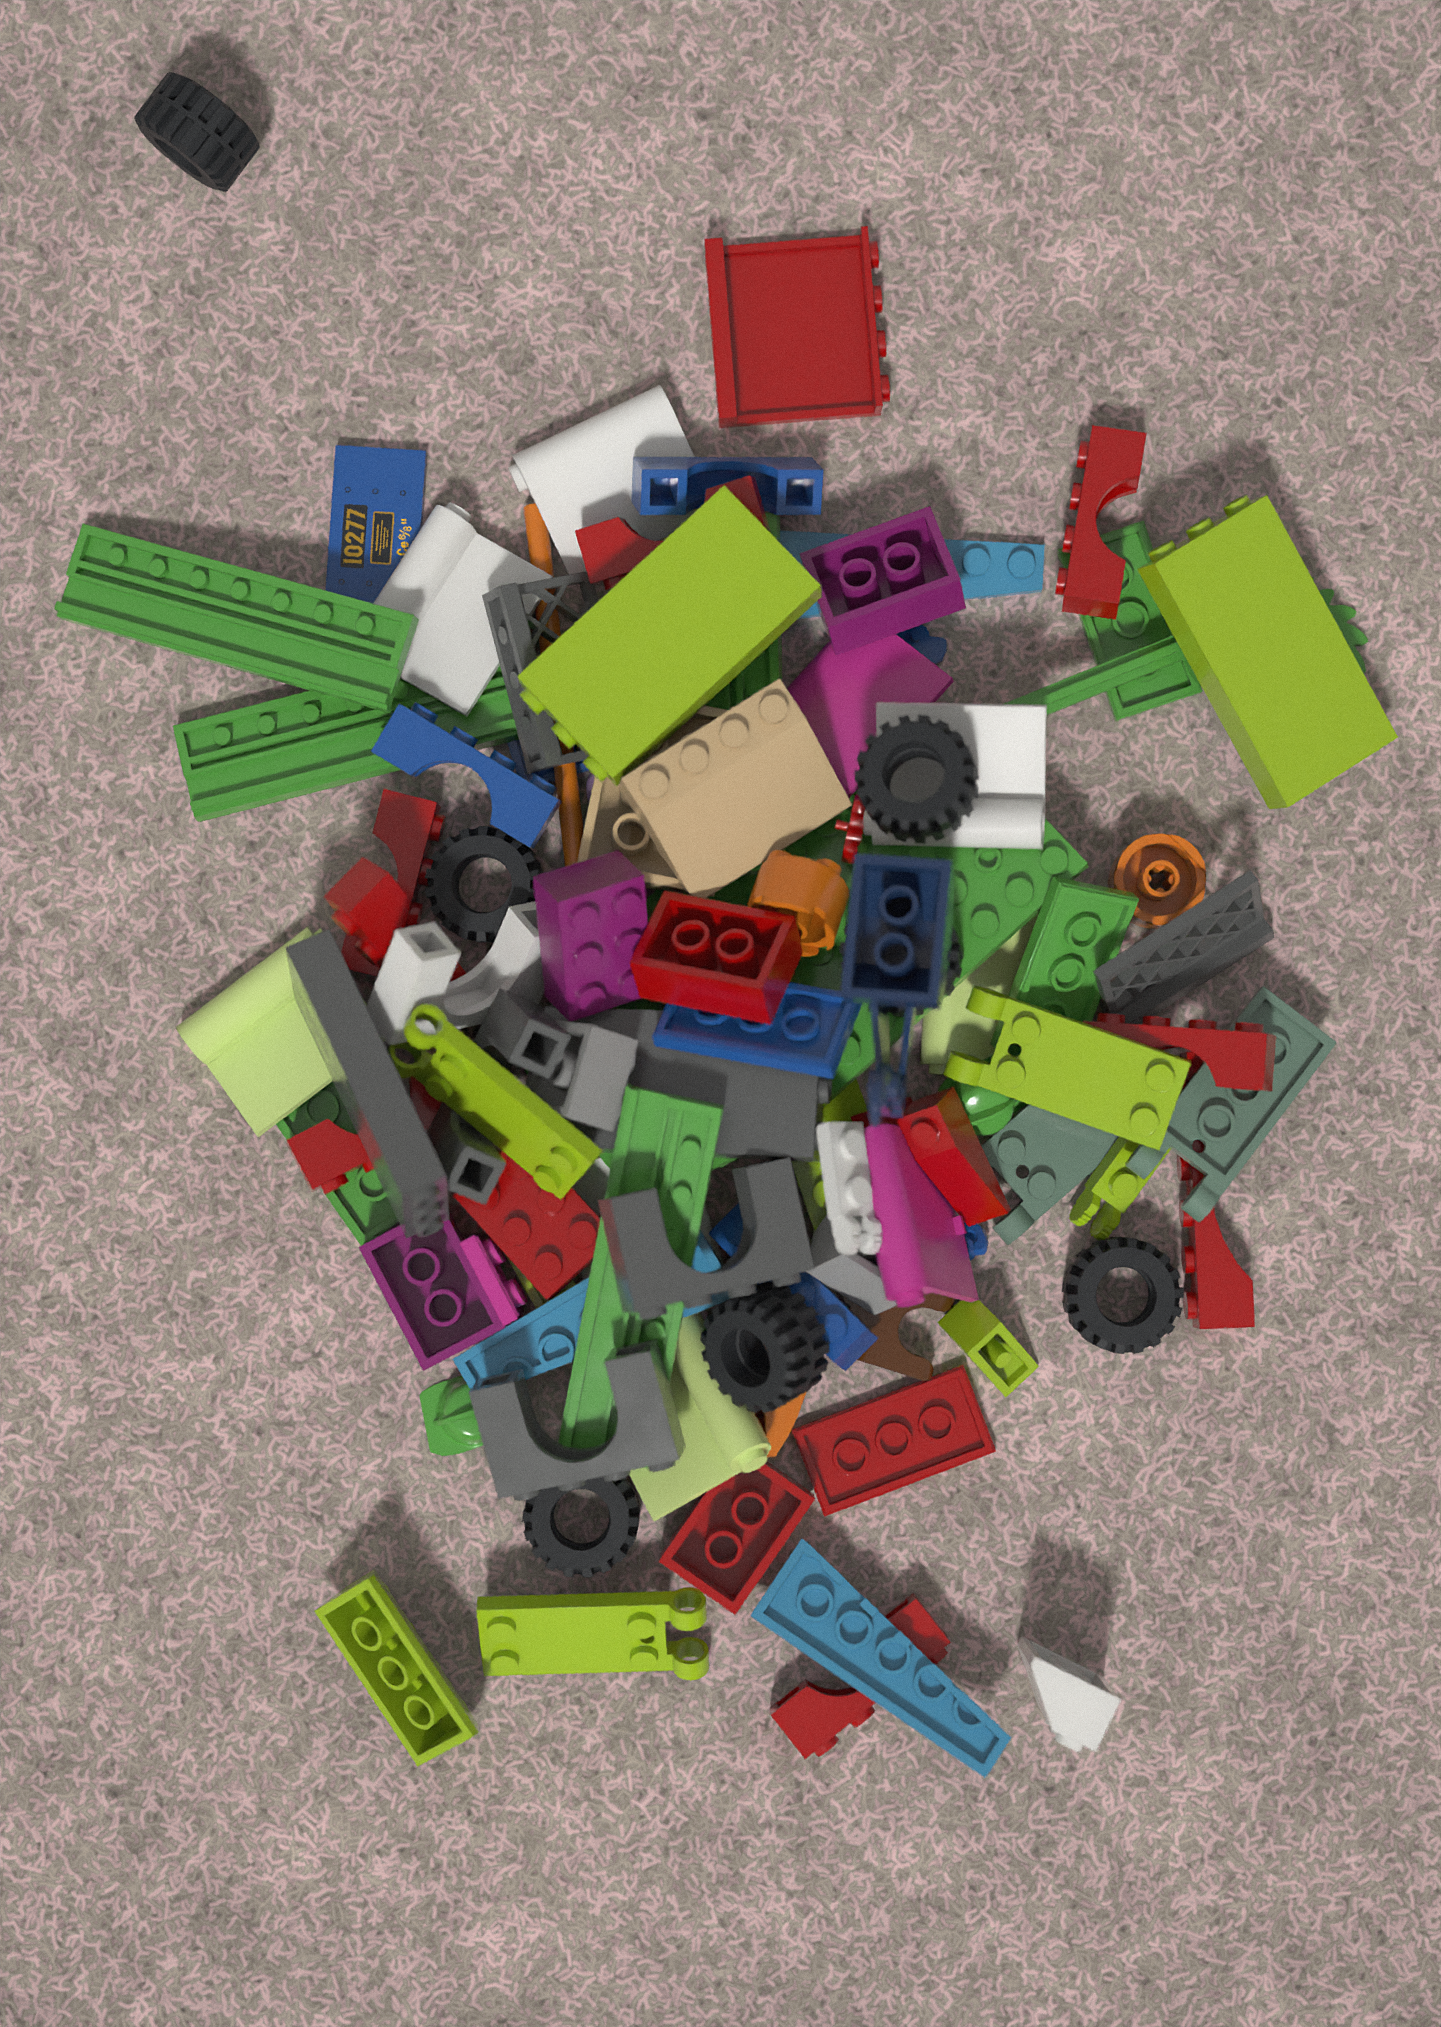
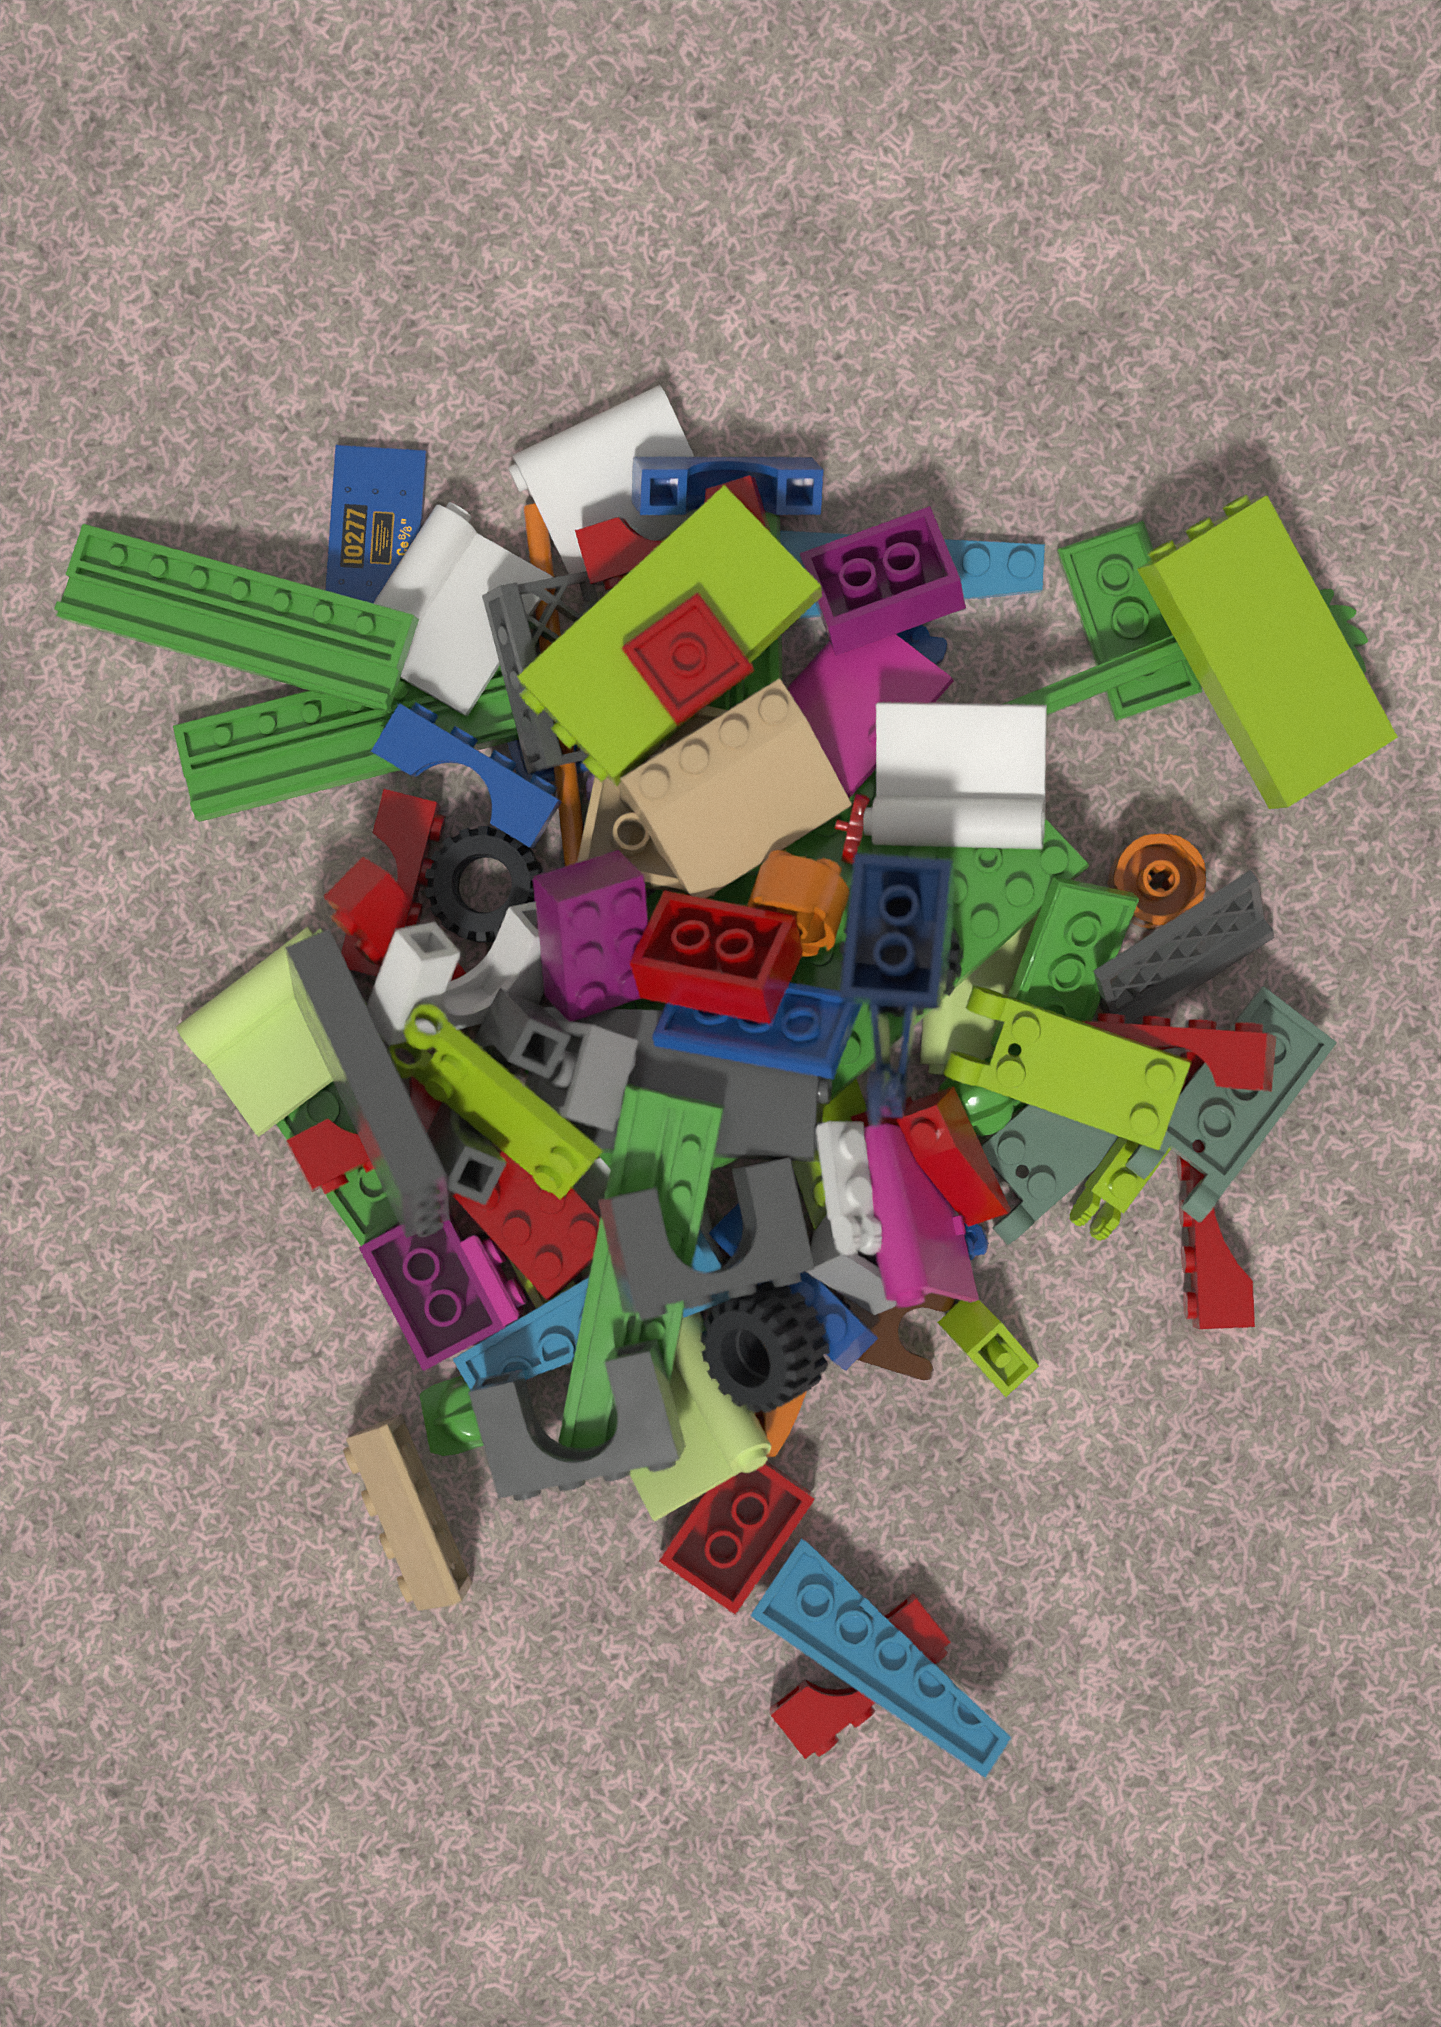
black tyre [134,72,260,192] -> none
lime slope [314,1569,479,1767] -> none
lime hinge [476,1587,710,1681] -> none
black tyre [522,1476,640,1578] -> none
red panel [704,226,890,428] -> none
red tile [791,1364,996,1517] -> none
black tyre [854,715,979,844] -> none
white slope [1017,1636,1121,1752] -> none
red arch [1055,425,1147,620] -> none
black tyre [1062,1237,1184,1354] -> none
none -> tan slope [343,1413,472,1611]
none -> red tile [621,592,754,726]

